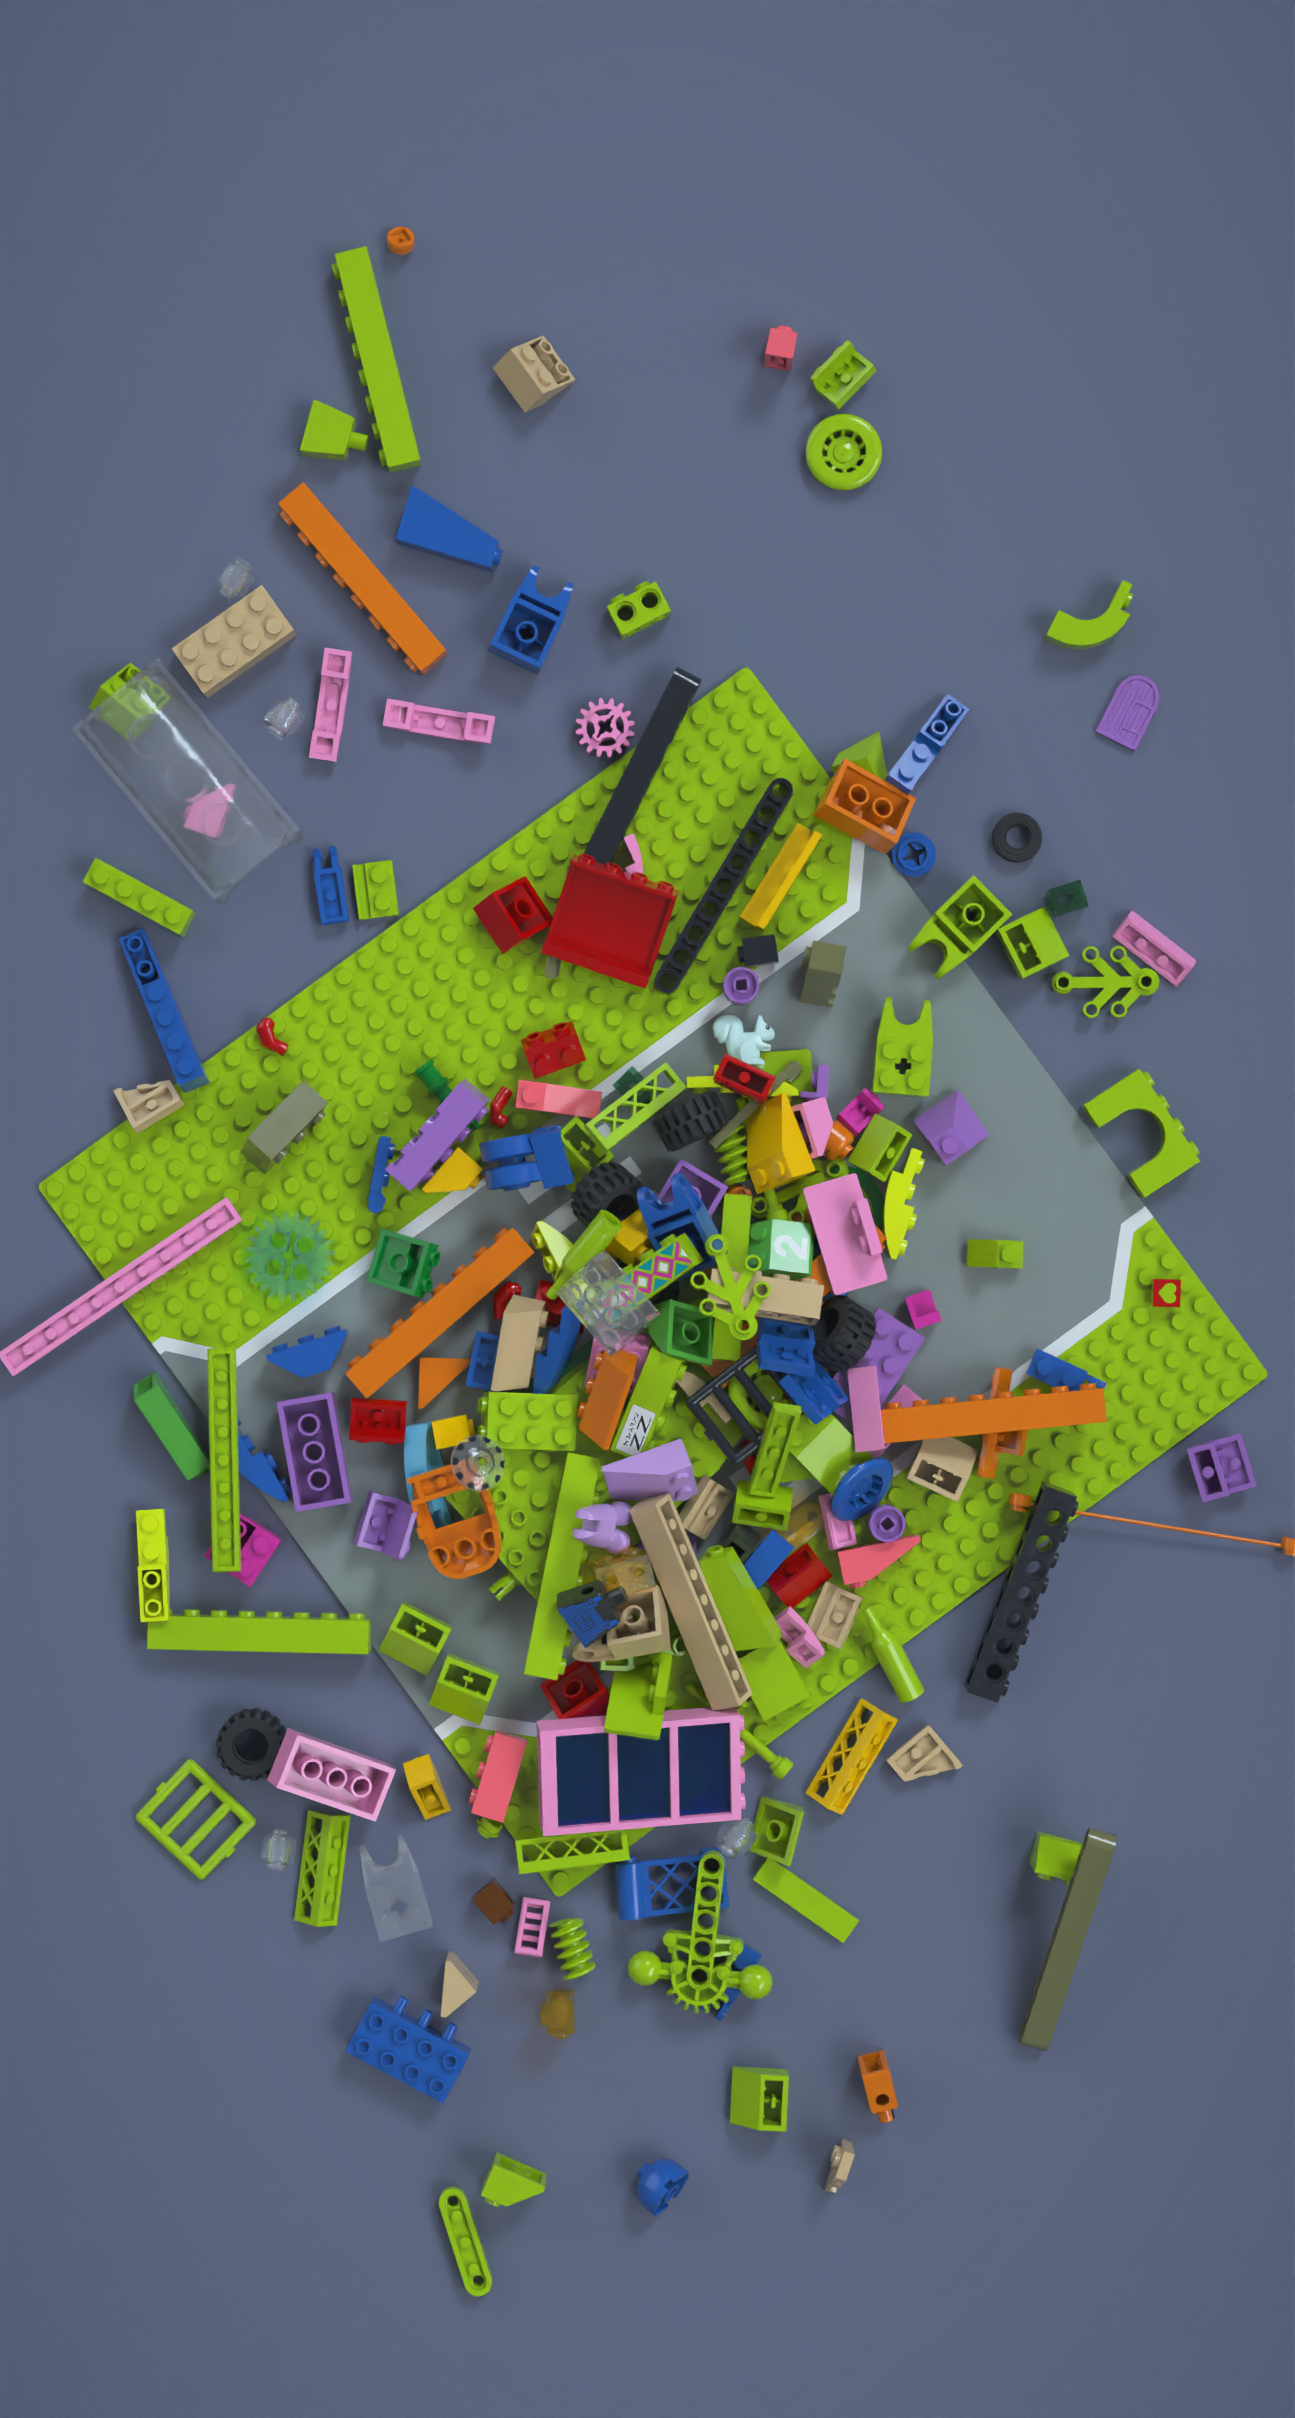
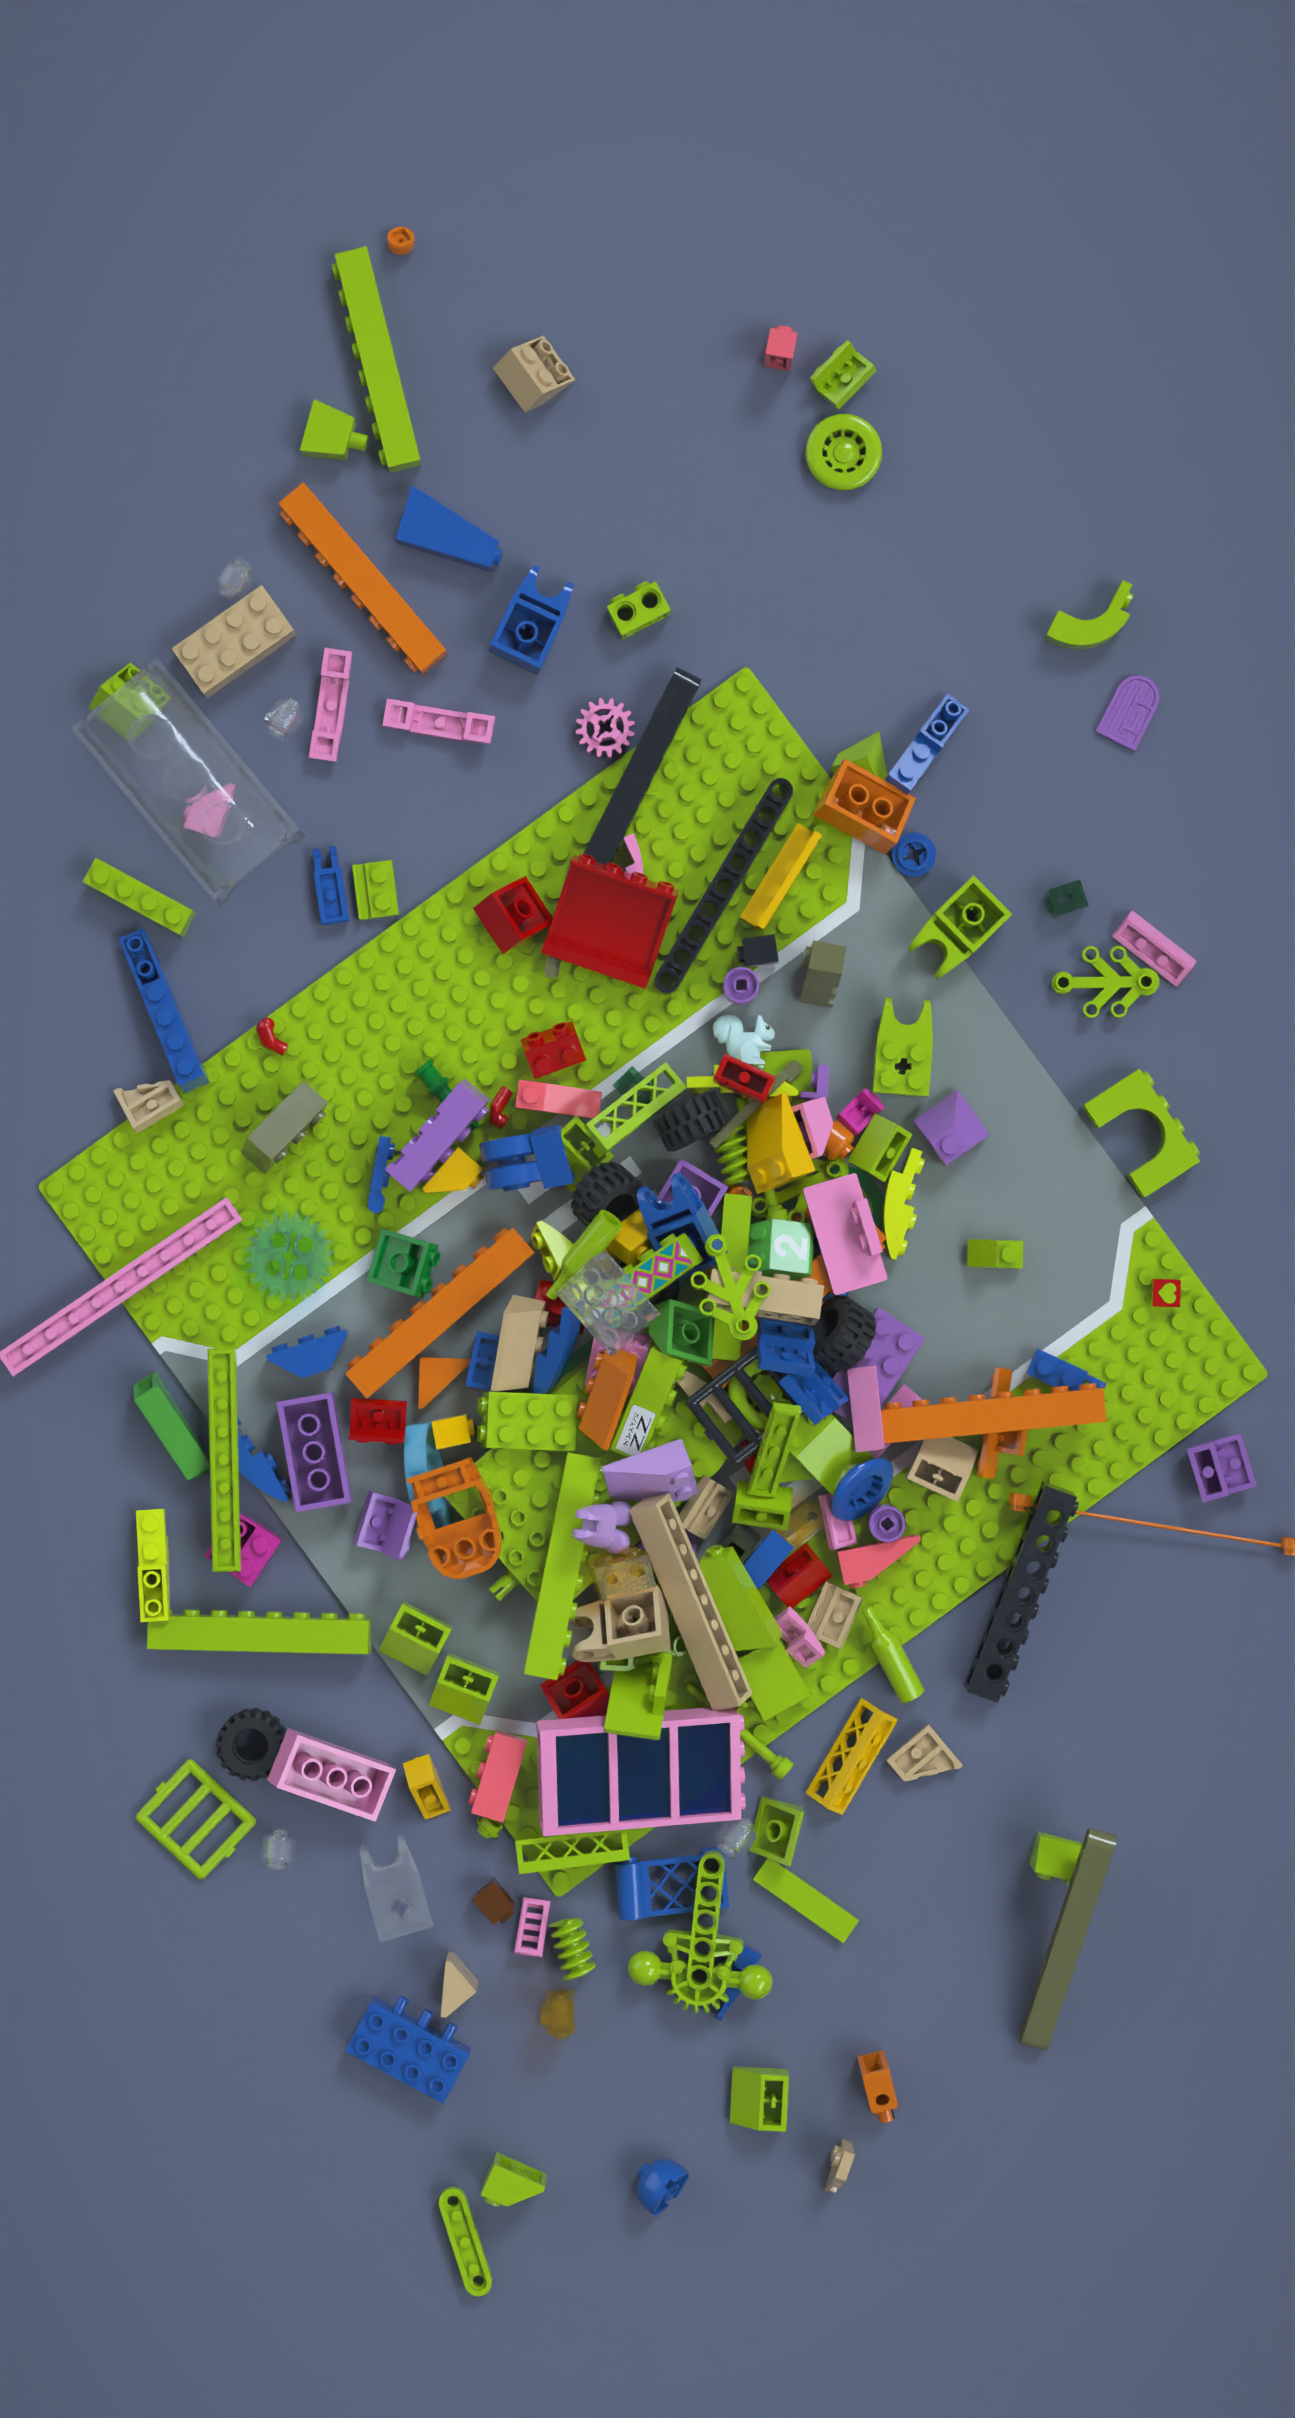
lime fence [294,1810,351,1927] -> none
clear dish [451,1435,505,1491] -> none
red arm [493,1281,522,1319] -> none
pearl dark grey torso [557,1580,629,1648] -> none
dark pink panel [903,1290,942,1330] -> none
black tyre [992,813,1042,863] -> none
lime slope [995,907,1069,981] -> none

